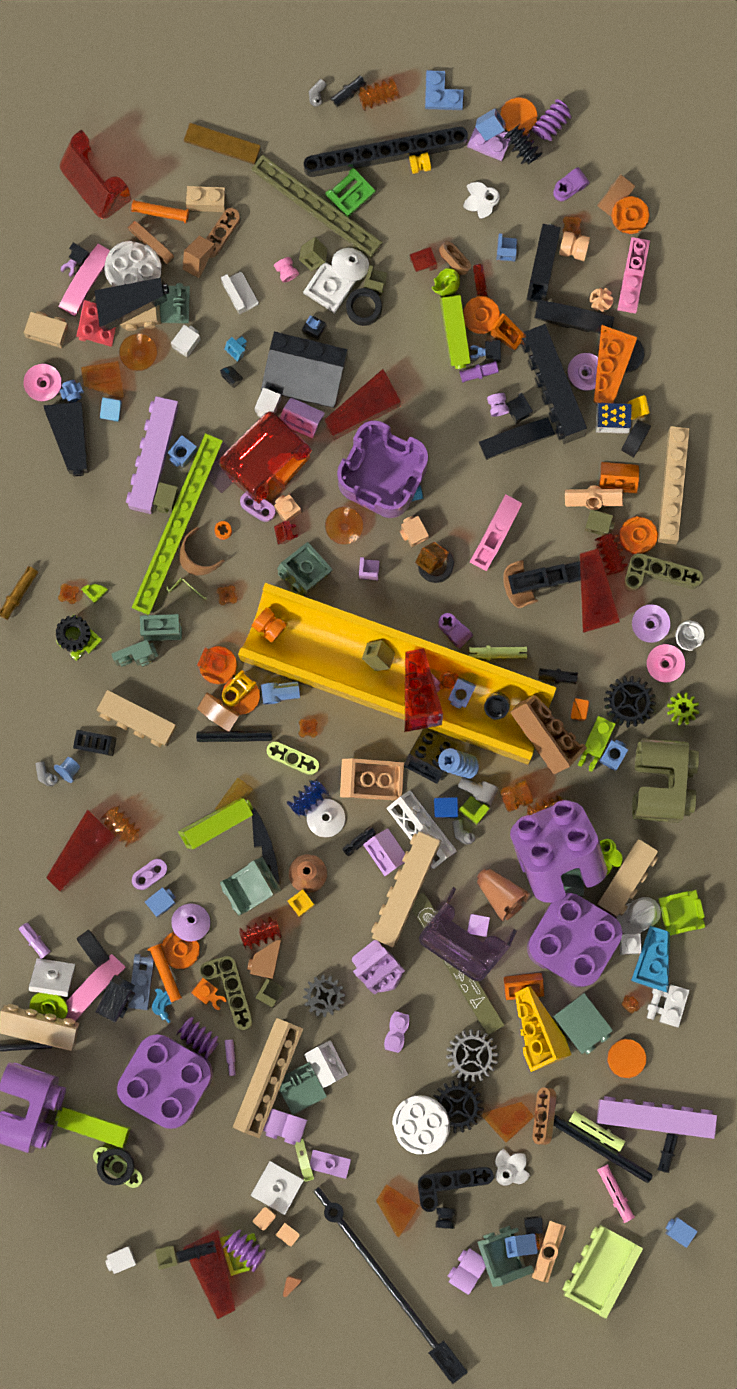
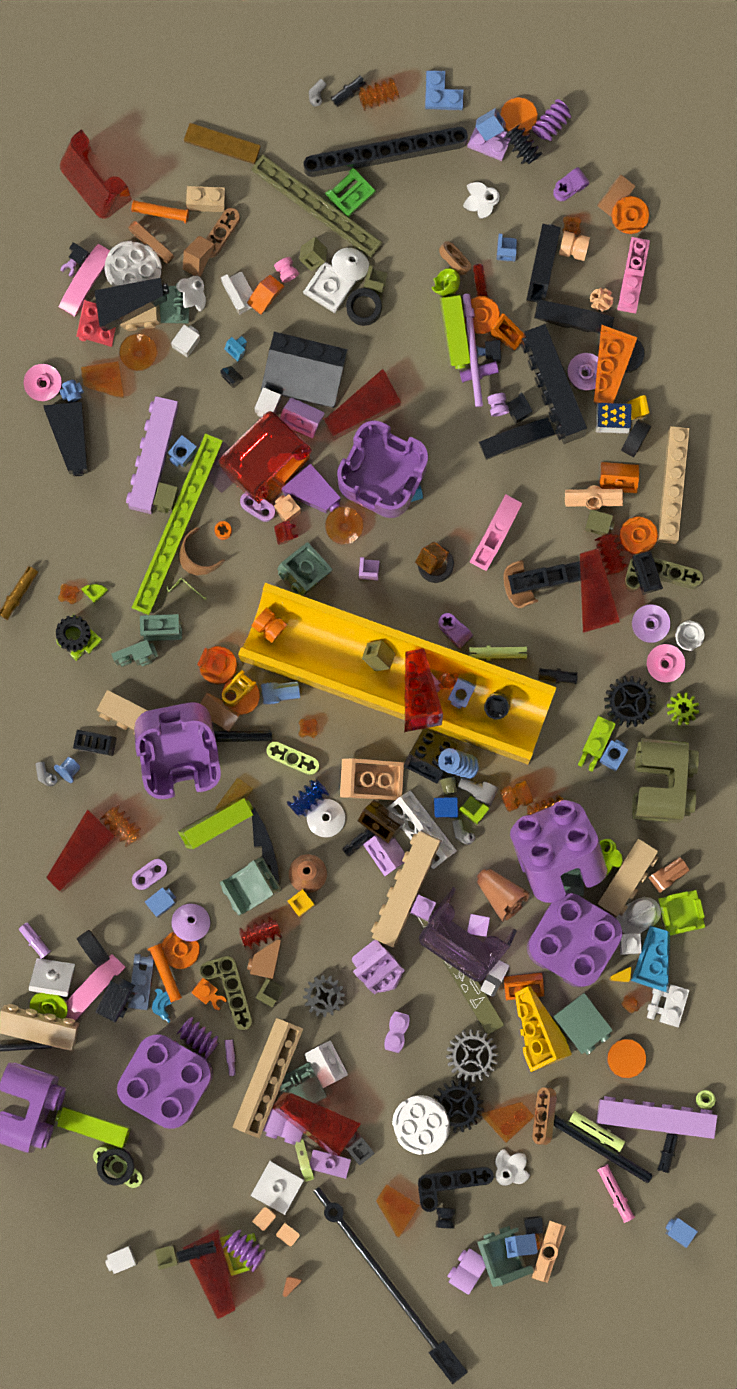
tan brick [24,311,69,348] -> none
slope [100,398,122,422] -> none
clear orange plate [217,585,237,606] -> none
black piece [302,315,327,340] -> none
light nougat brick [400,516,429,547] -> none
yellow wheel [409,152,431,174] -> none
clear red panel [409,247,437,272] -> none
medium nougat wedge [510,695,587,774] -> none
yellowish green panel [562,1225,643,1319] -> none
orange slope [571,698,589,722] -> none
none -> medium lavender piece [134,702,221,799]
none -> white plate [176,276,206,311]
none -> orange slope [247,275,285,315]
none -> clear red wedge [272,1092,361,1156]
none -> medium lavender slope [282,464,341,513]
none -> dark grey bracket [342,1130,375,1166]
none -> dark brown brick [357,799,405,844]
none -> lavender brick [410,895,436,921]
none -> olive hose [440,777,457,795]
none -> lavender bar [463,294,483,407]
none -> white sticker [480,959,509,997]
none -> yellow slope [609,967,631,982]
none -> black hinge [631,551,663,595]
none -> nougat piece [648,857,690,893]
none -> yellowish green plate [696,1090,716,1110]

